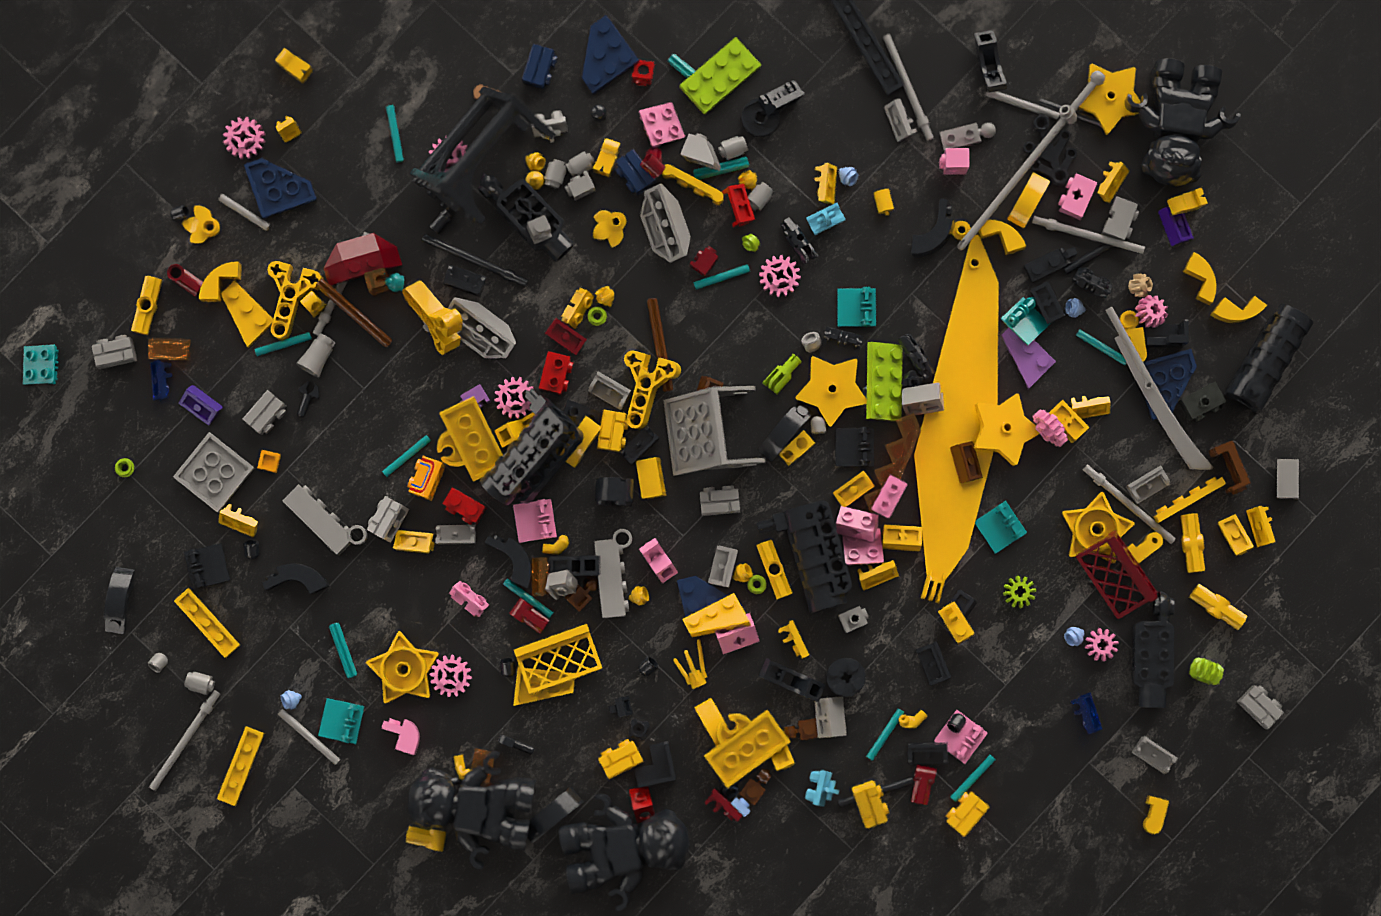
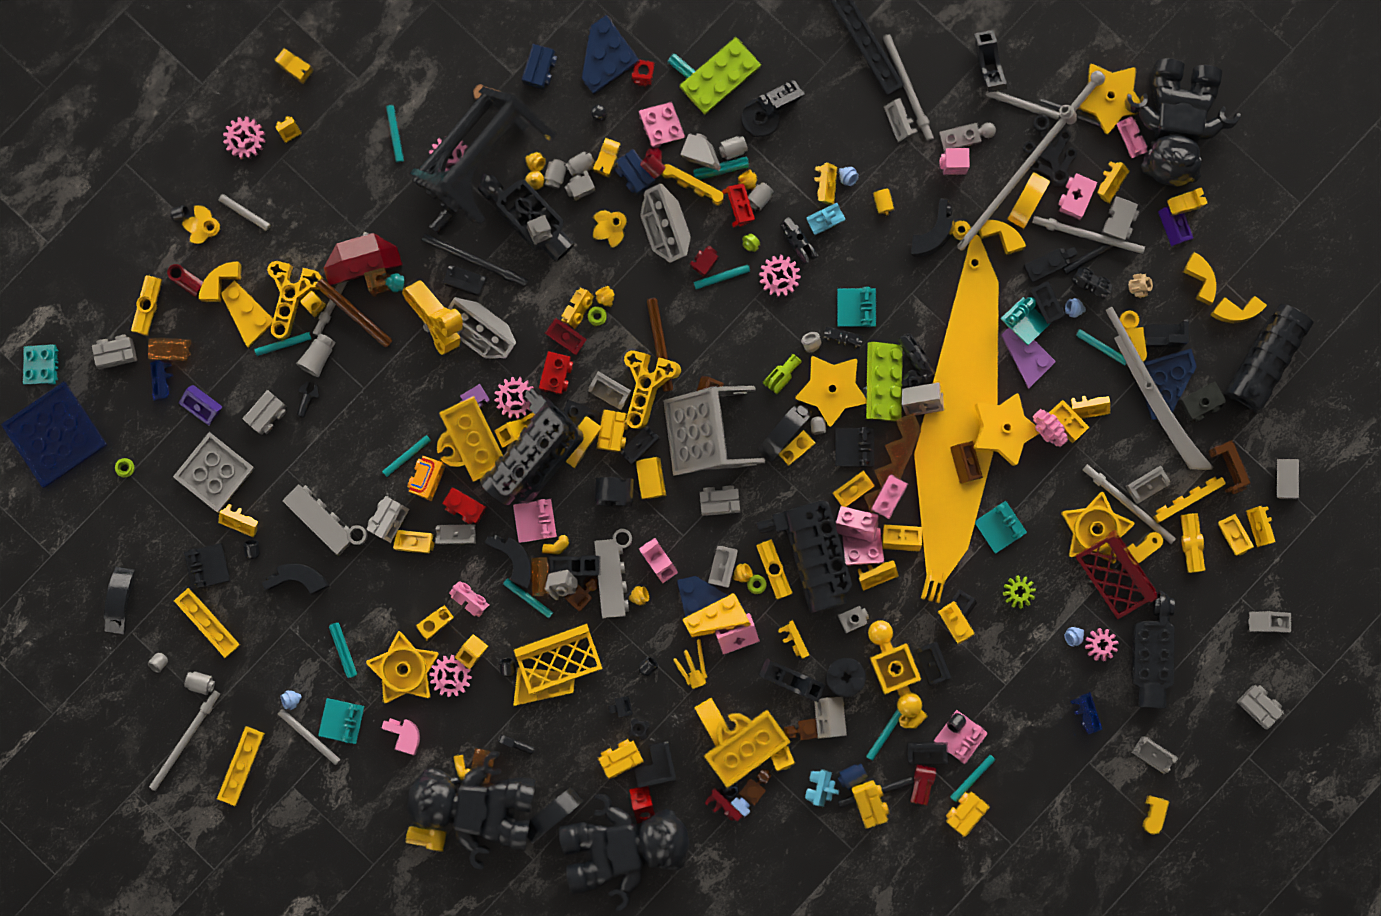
dark blue plate [244,158,317,219] -> none
light orange tile [257,450,281,473] -> none
dark red piece [509,598,550,634] -> none
light grey hips [532,110,568,142] -> none
bright pink gear [1135,295,1168,328] -> none
yellow piece [1189,584,1247,630] -> none
lime gear [1189,658,1224,685] -> none
none -> clear blue plate [1,381,107,488]
none -> yellow leg [416,605,454,641]
none -> yellow brick [454,634,488,669]
none -> dark blue brick [838,764,868,790]
none -> yellow brick [868,620,922,717]
none -> bright pink hinge [1117,117,1148,158]
none -> light grey slope [1248,612,1291,632]

